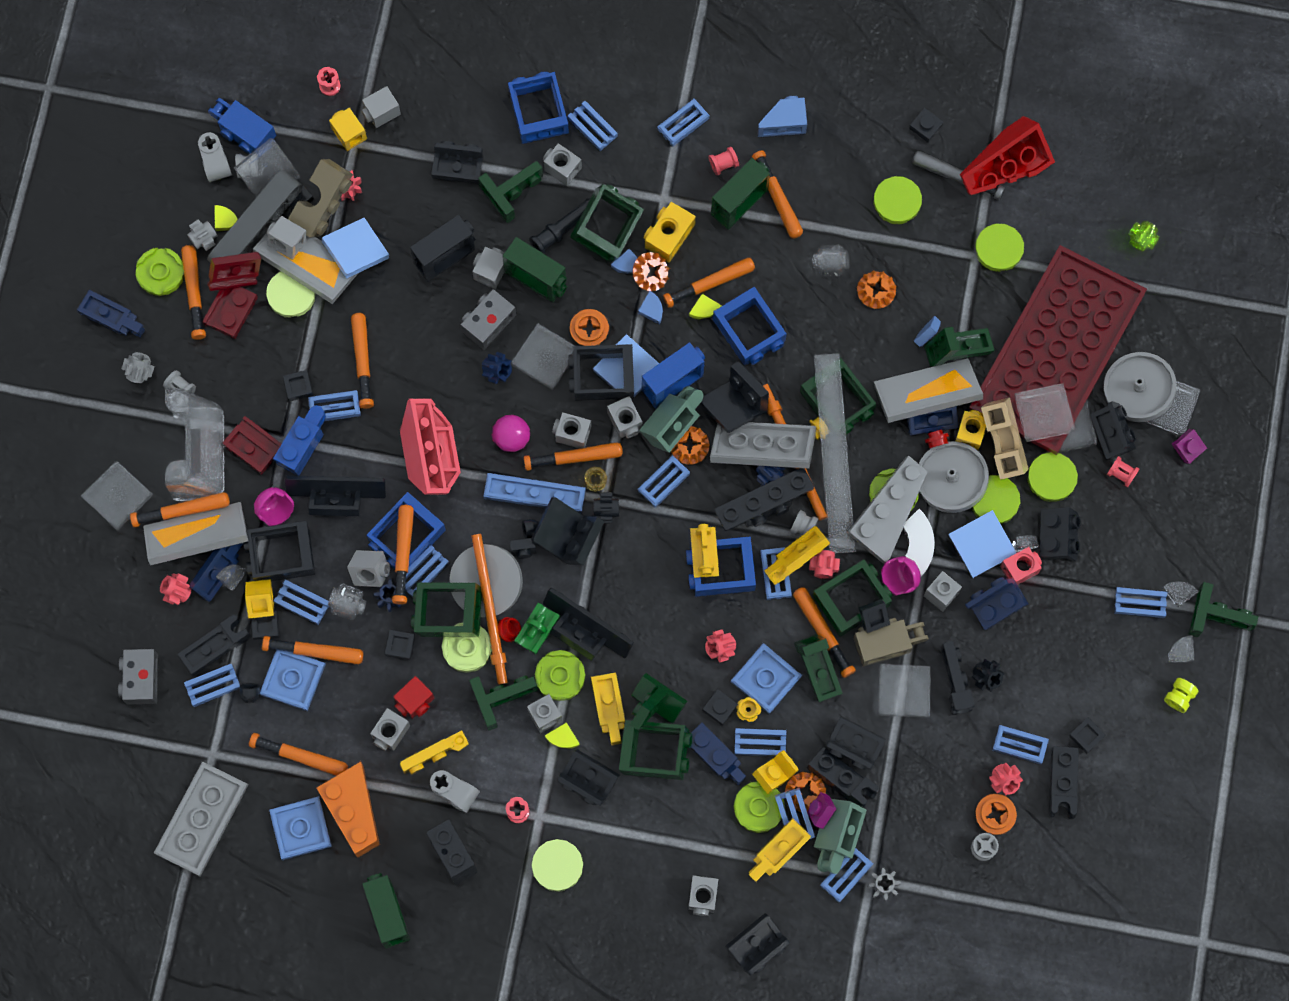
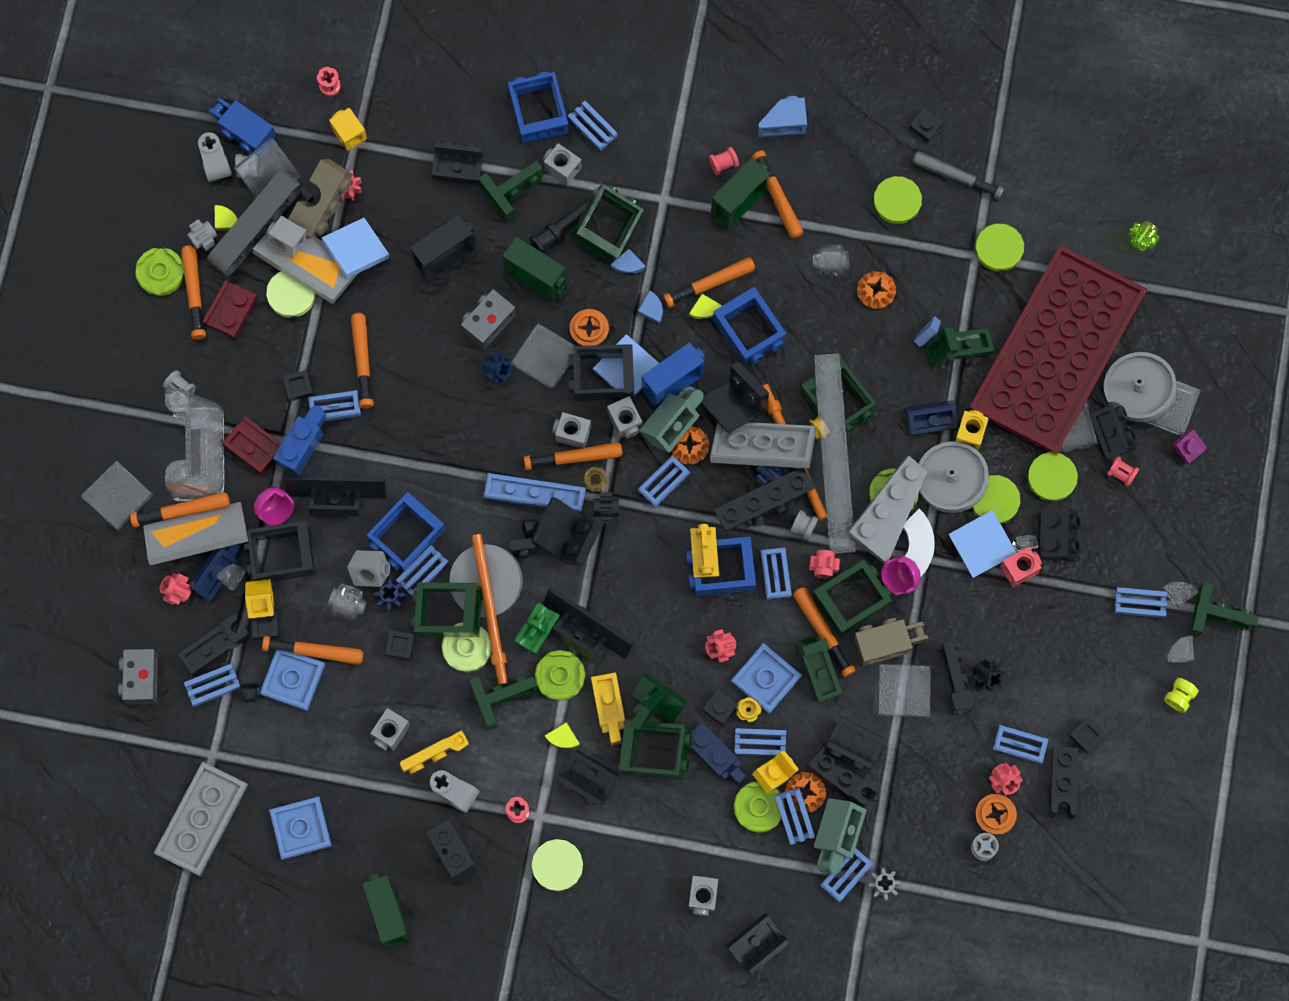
dark blue hinge [77,290,145,338] -> none
light grey gear [121,352,155,383] -> none
dark red plate [207,252,261,291] -> none
orange piece [249,733,348,776] -> none
medium blue tile [273,580,330,625] -> none
orange wedge [317,762,380,858] -> none
light grey brick [361,86,401,128] -> none
orange piece [392,505,414,604] -> none
red brick [393,676,435,719] -> none
coral wedge [400,399,461,495] -> none
light grey brick [472,247,504,290] -> none
dark pink hair [492,415,530,452] -> none
red plate [498,617,521,642] -> none
light grey brick [527,694,562,734] -> none
orange gear [633,252,670,291] -> none
yellow brick [643,202,696,263] -> none
medium blue tile [657,99,710,147] -> none
yellow hinge [748,818,811,881] -> none
yellow hinge [764,526,830,585] -> none
magenta plate [807,792,836,829] -> none
black plate [858,599,890,633] -> none
light grey tile [874,358,983,423] -> none
light grey brick [924,571,962,612] -> none
red plate [925,430,949,449] -> none
red wedge [960,116,1055,195] -> none
dark blue bracket [965,577,1028,630] -> none
tan arch [981,398,1029,480] -> none
clear tile [1014,383,1076,442] -> none

